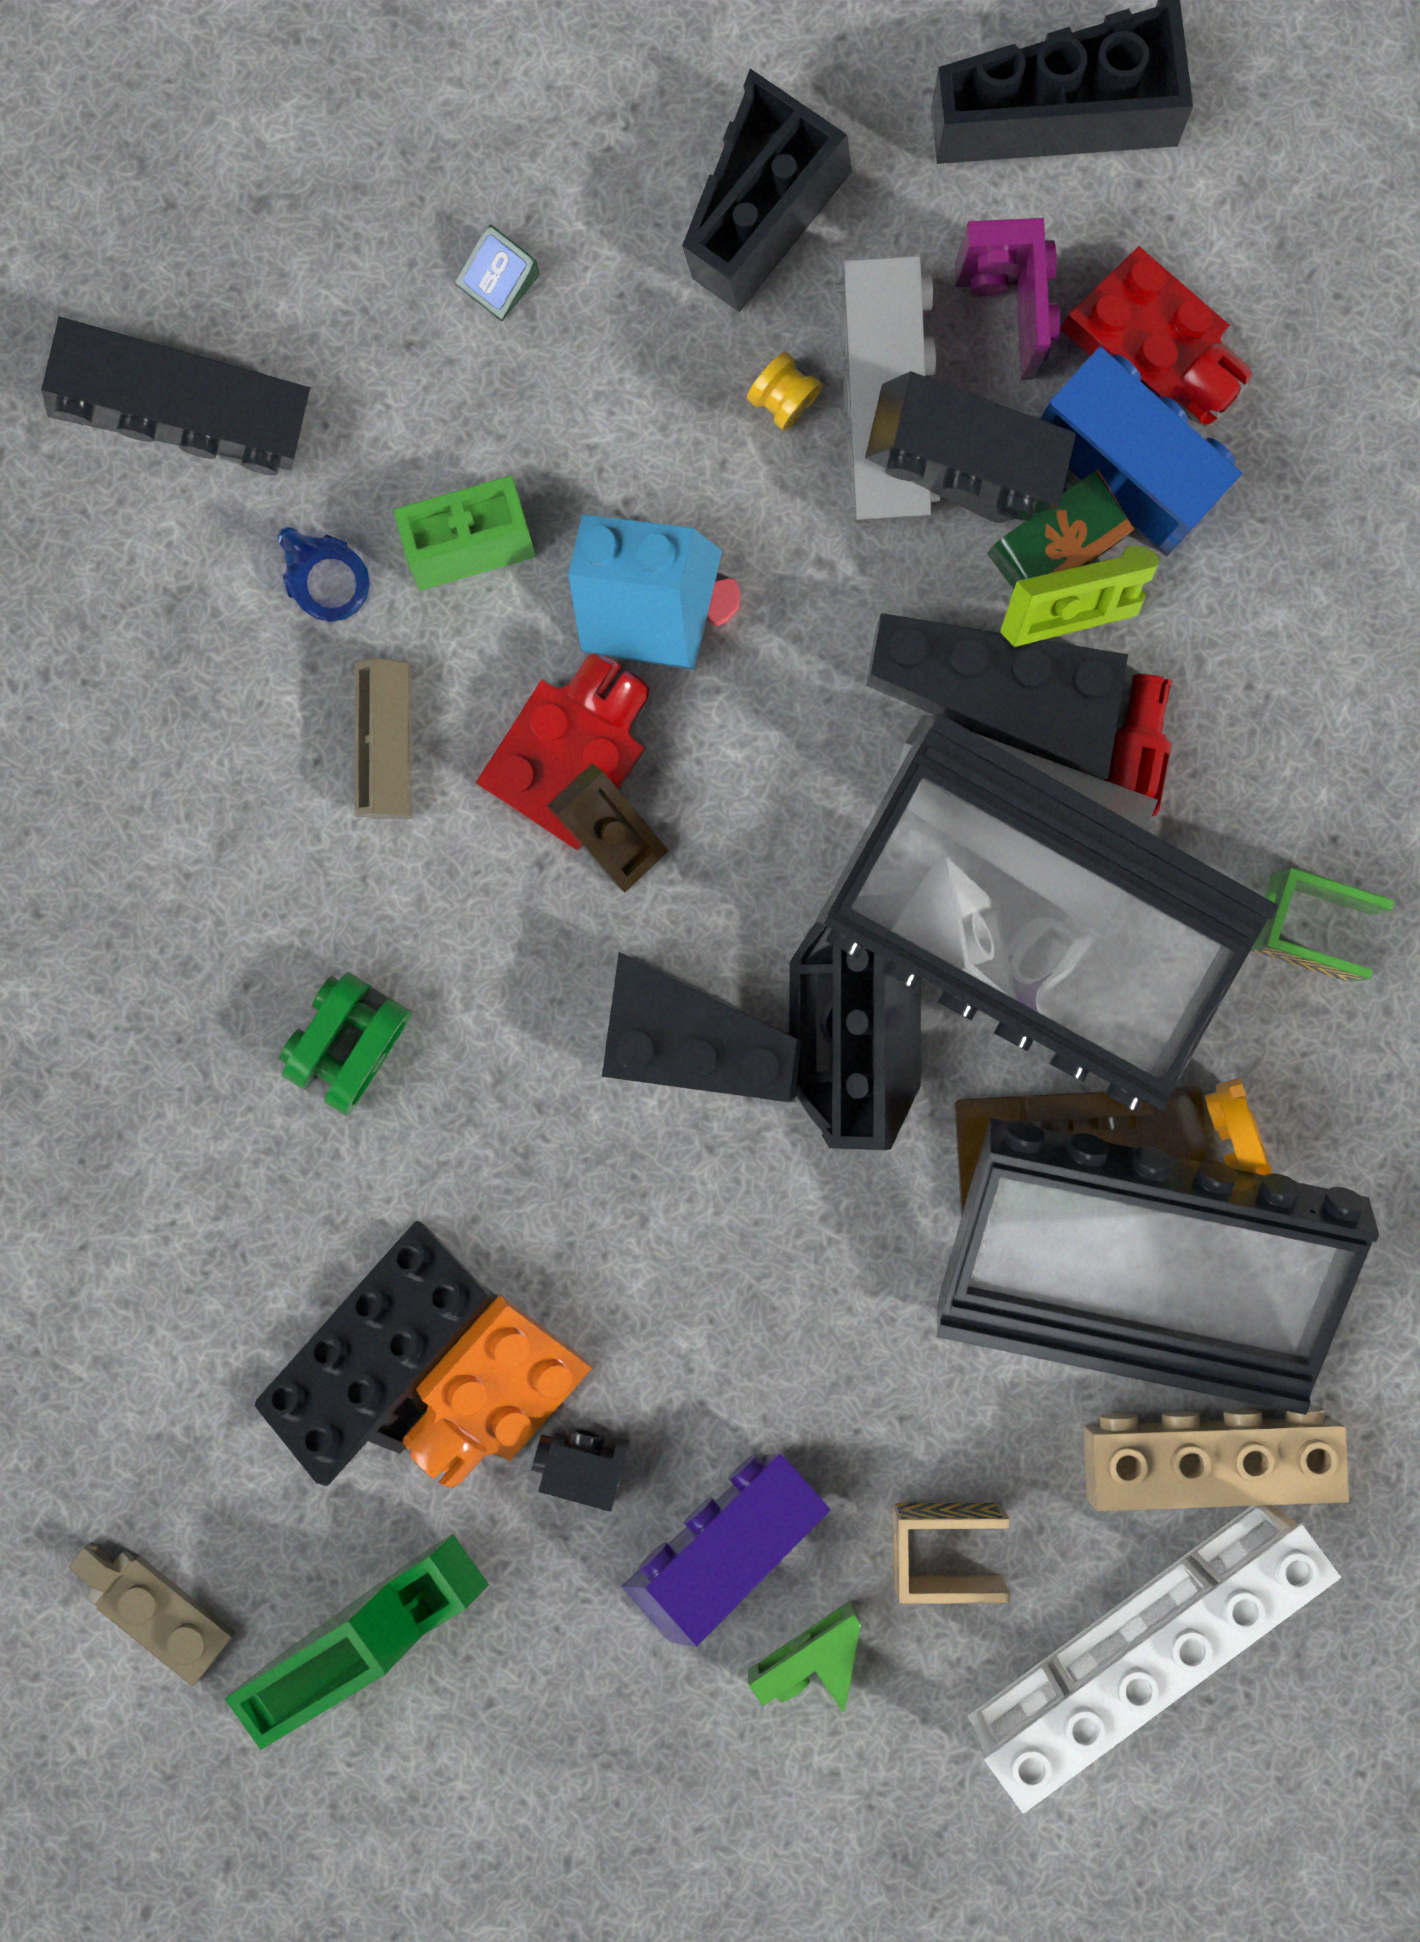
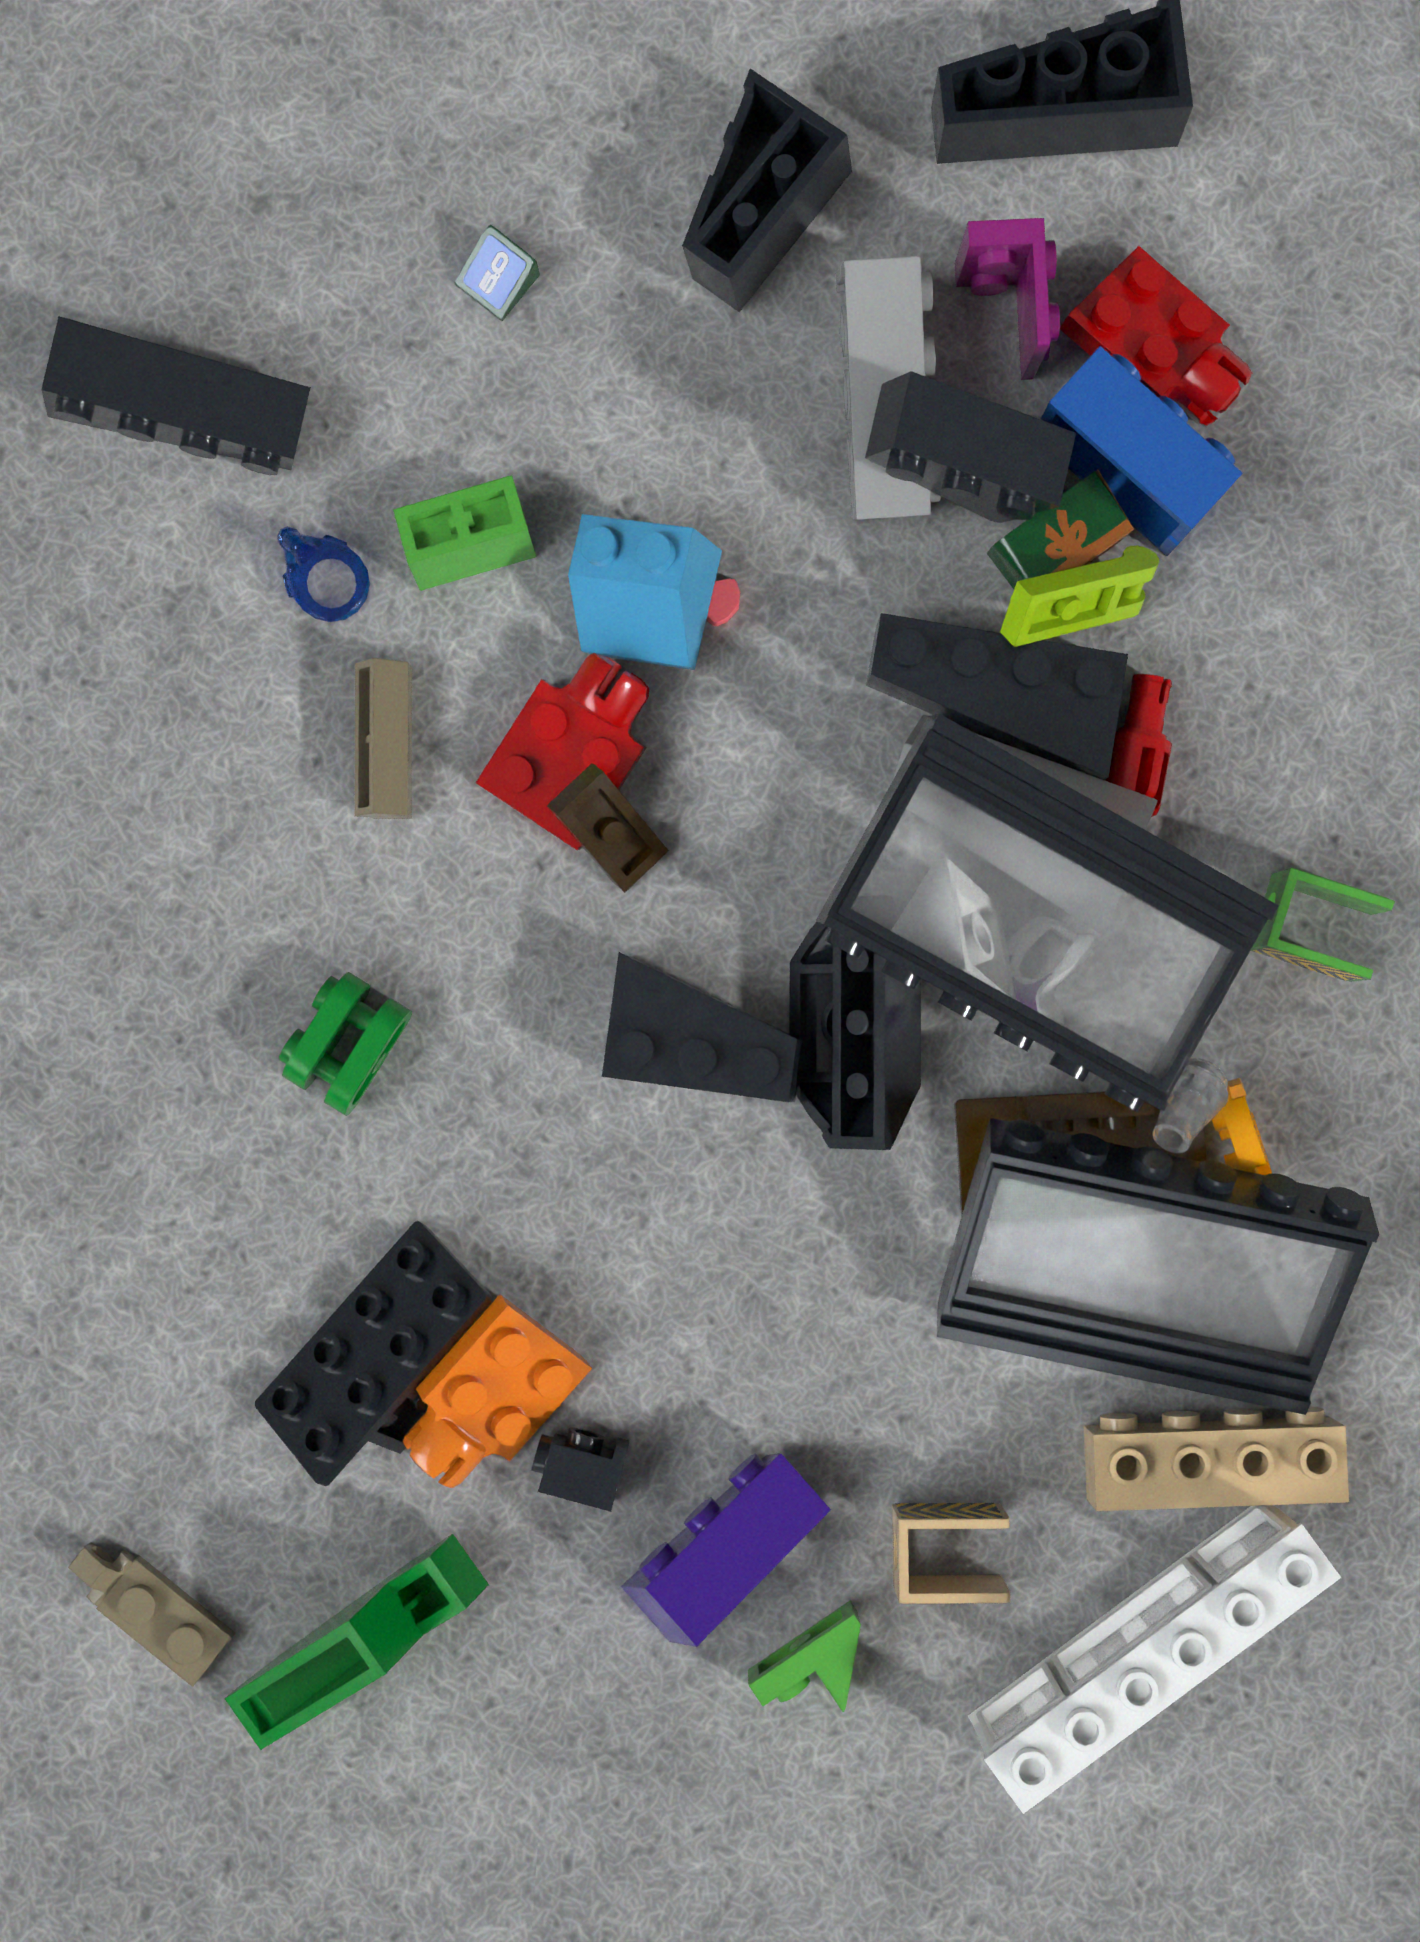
yellow wheel [747,351,823,431] -> none
none -> clear cone [1152,1058,1229,1153]

